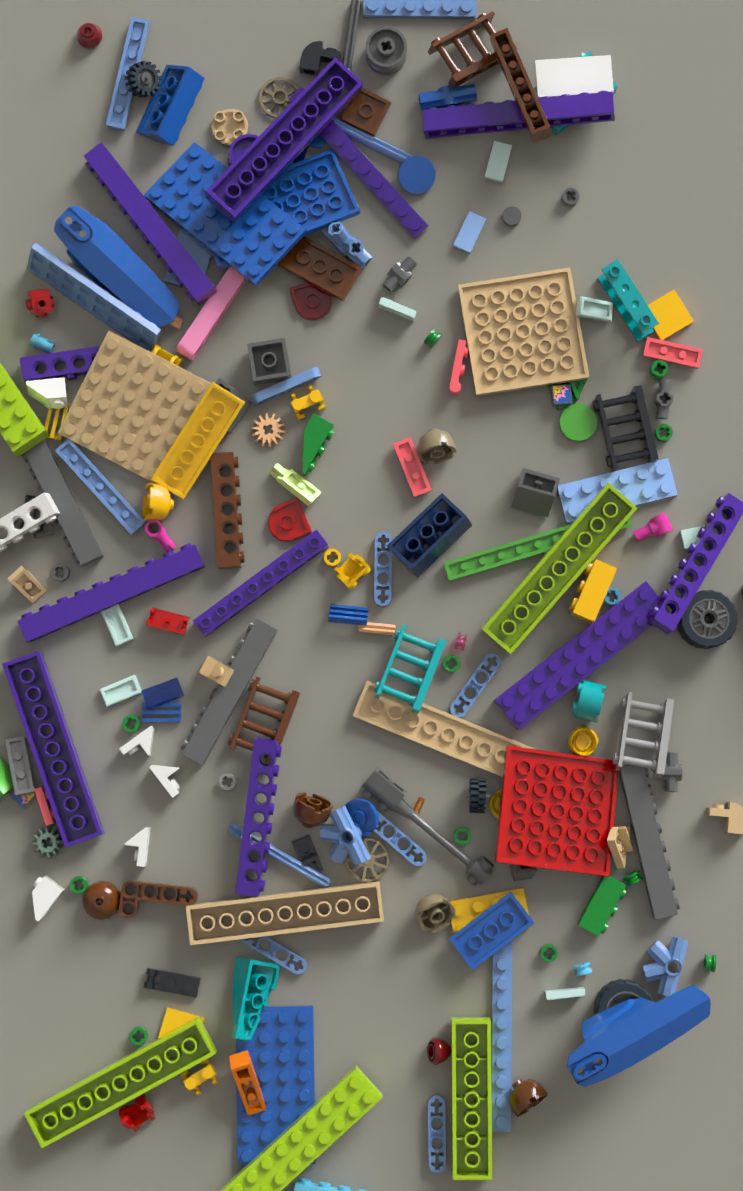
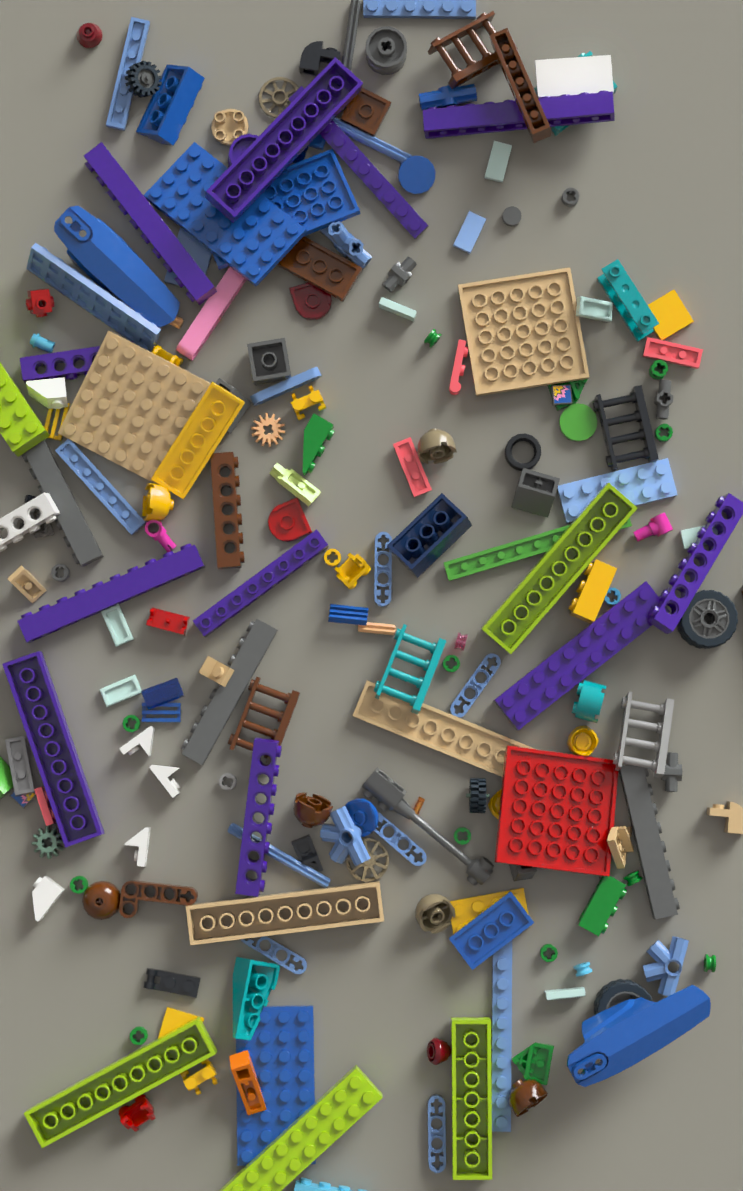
none -> black tyre [505,433,541,471]
none -> green slope [512,1042,554,1085]

